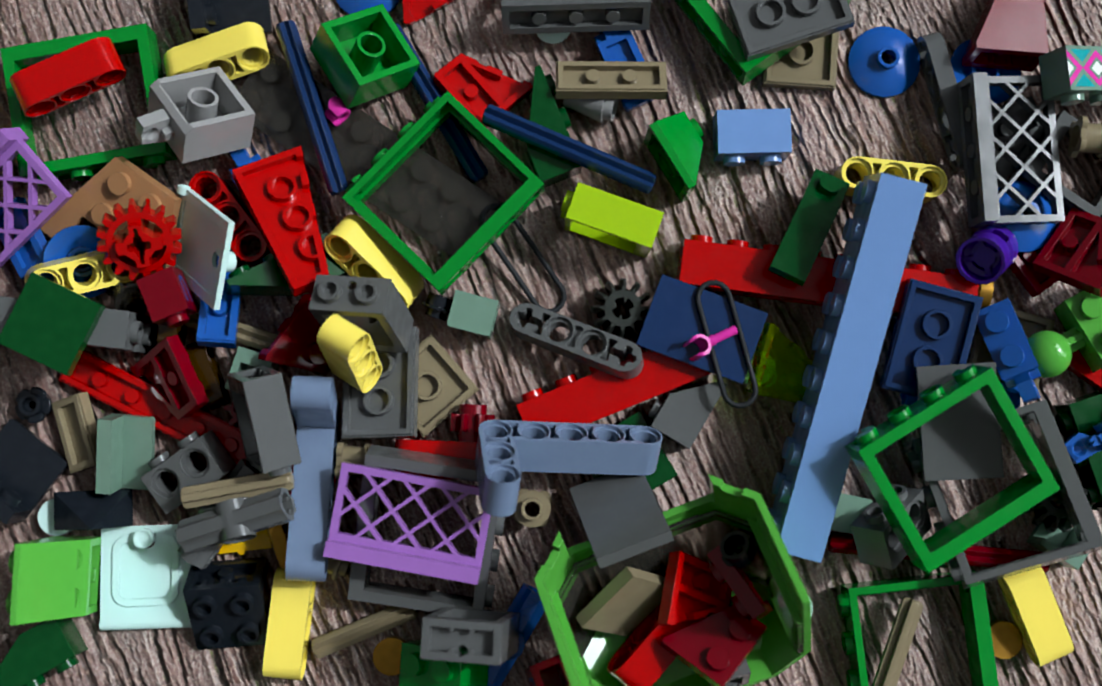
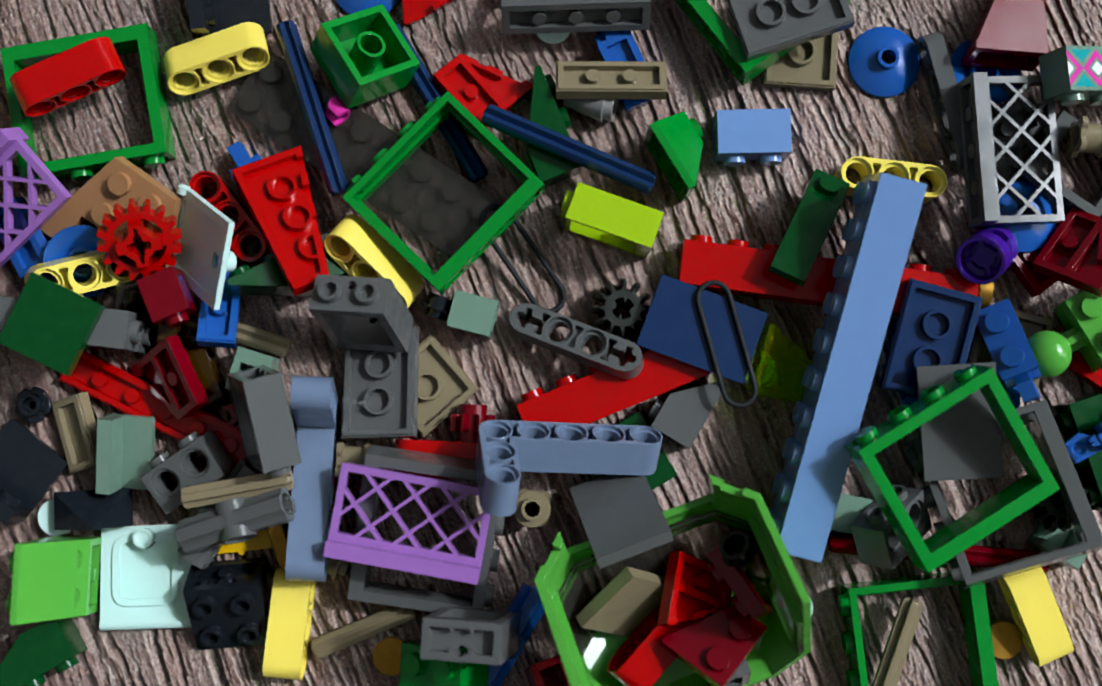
light grey hinge [135,66,256,164] -> none
dark red wing [258,294,328,374] -> none
light yellow beam [317,314,383,393] -> none
dark pink hand [683,325,738,361] -> none

